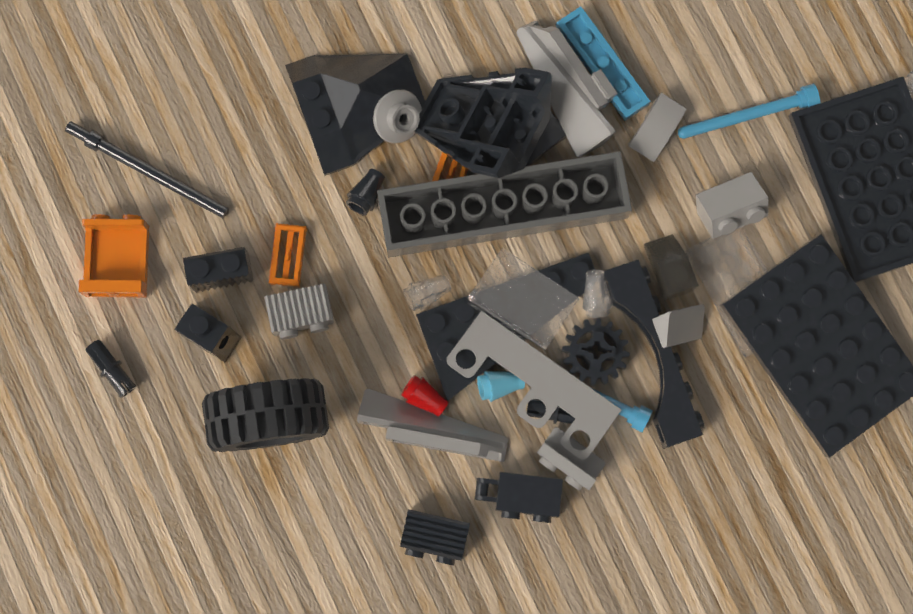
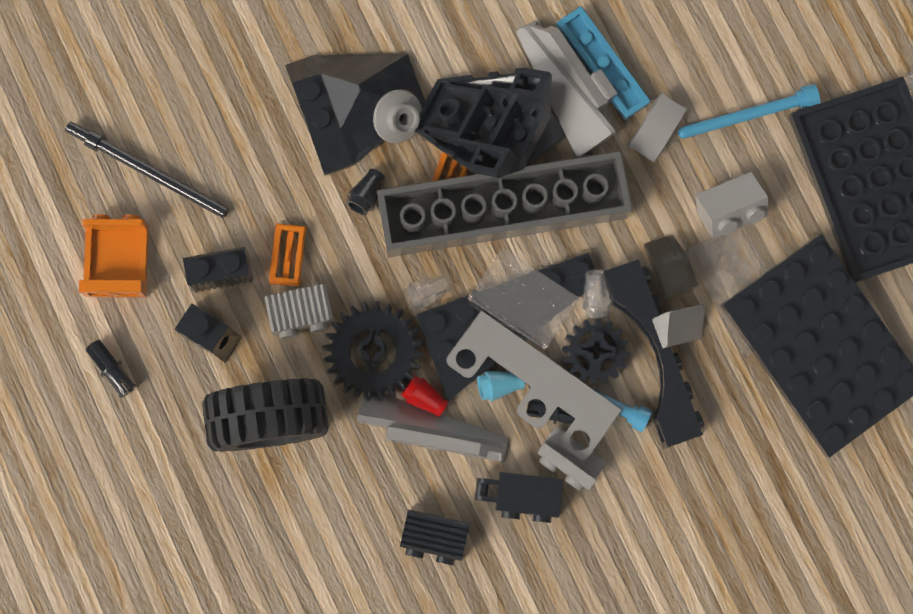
none -> black gear [322,301,424,401]

